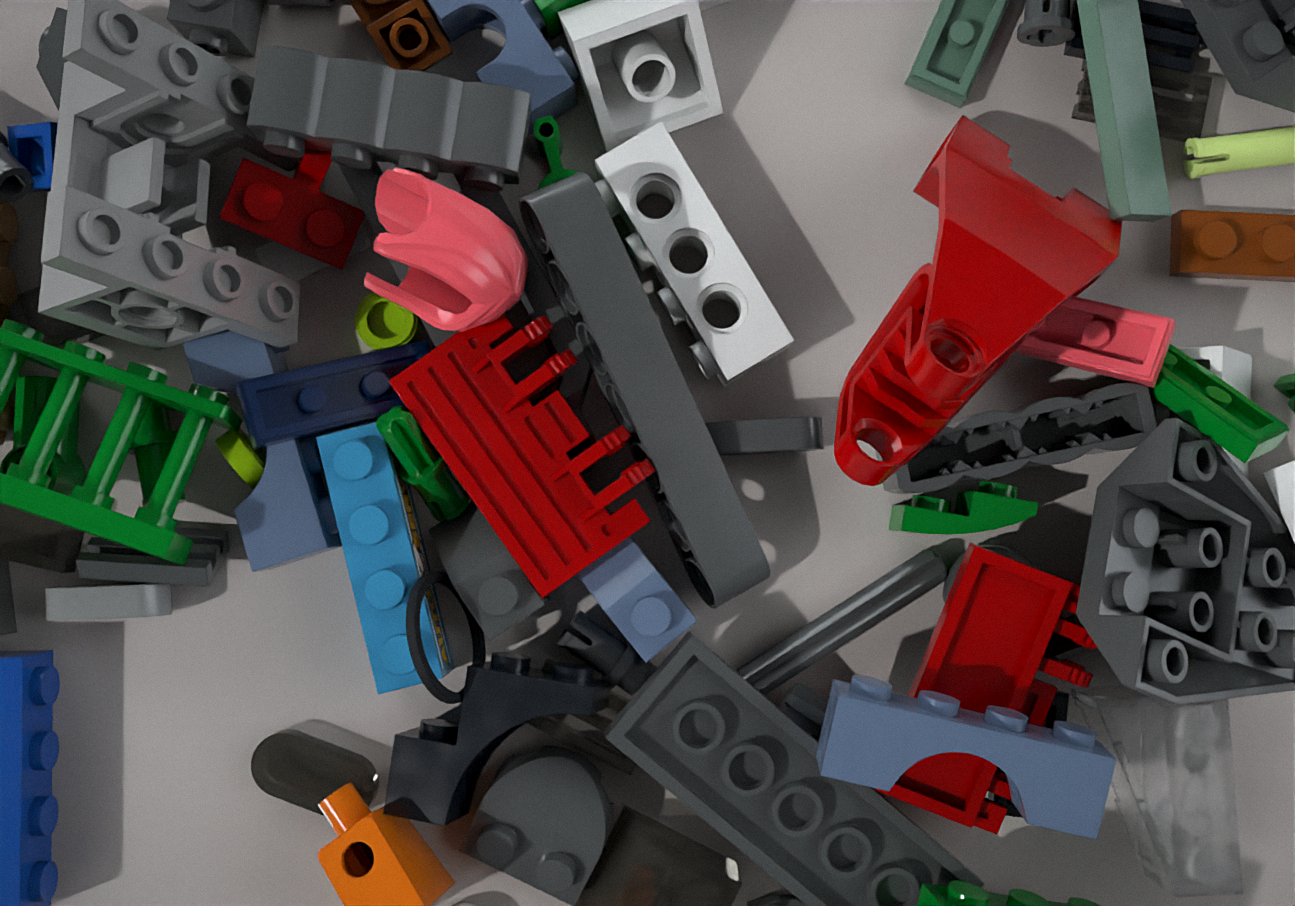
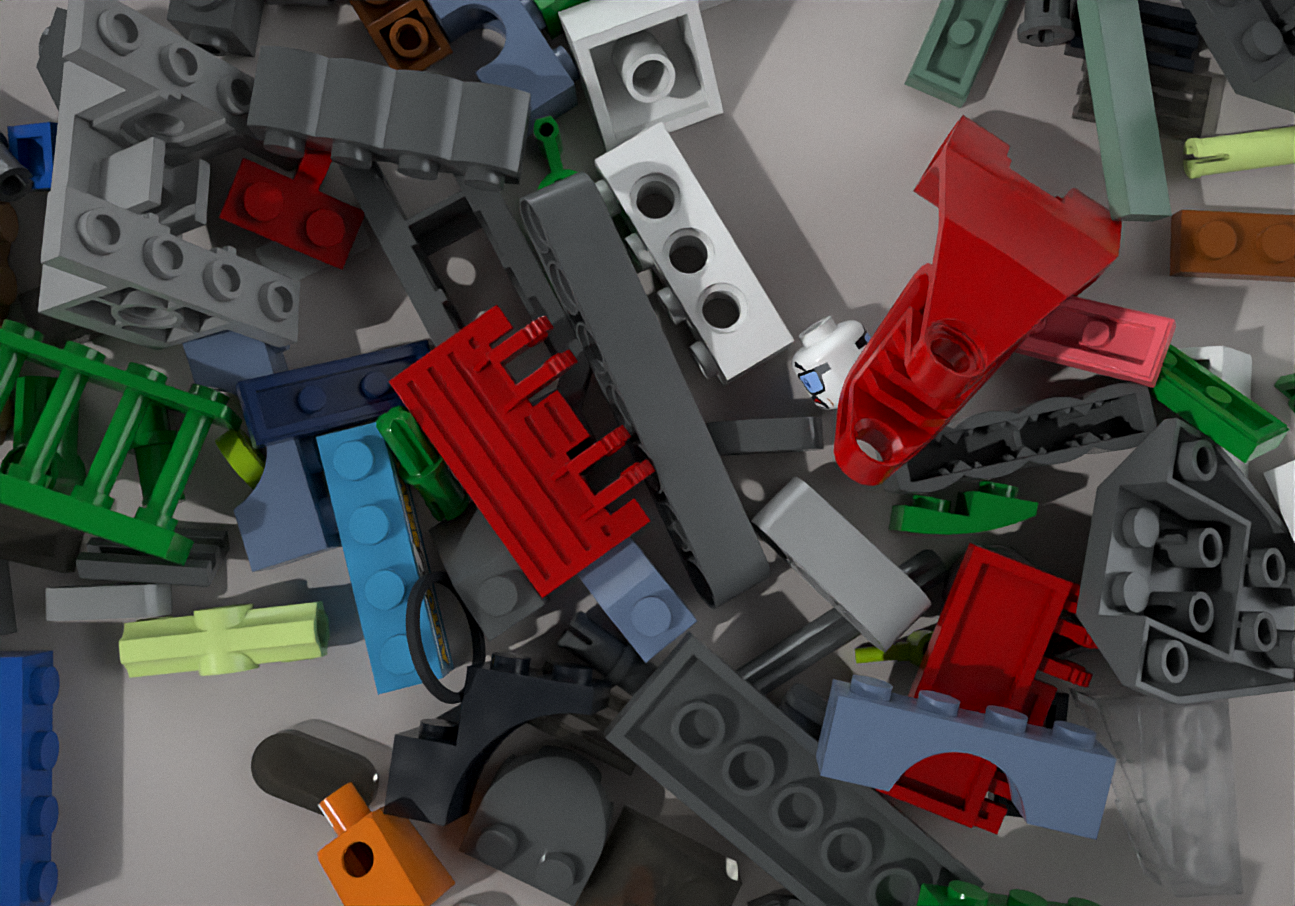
lime tile [355,292,421,351] -> none
coral hair [364,167,529,332] -> none
none -> yellowish green piece [119,601,330,678]
none -> light grey beam [750,477,931,652]
none -> white head [792,316,871,410]
none -> lime hand [854,629,934,667]

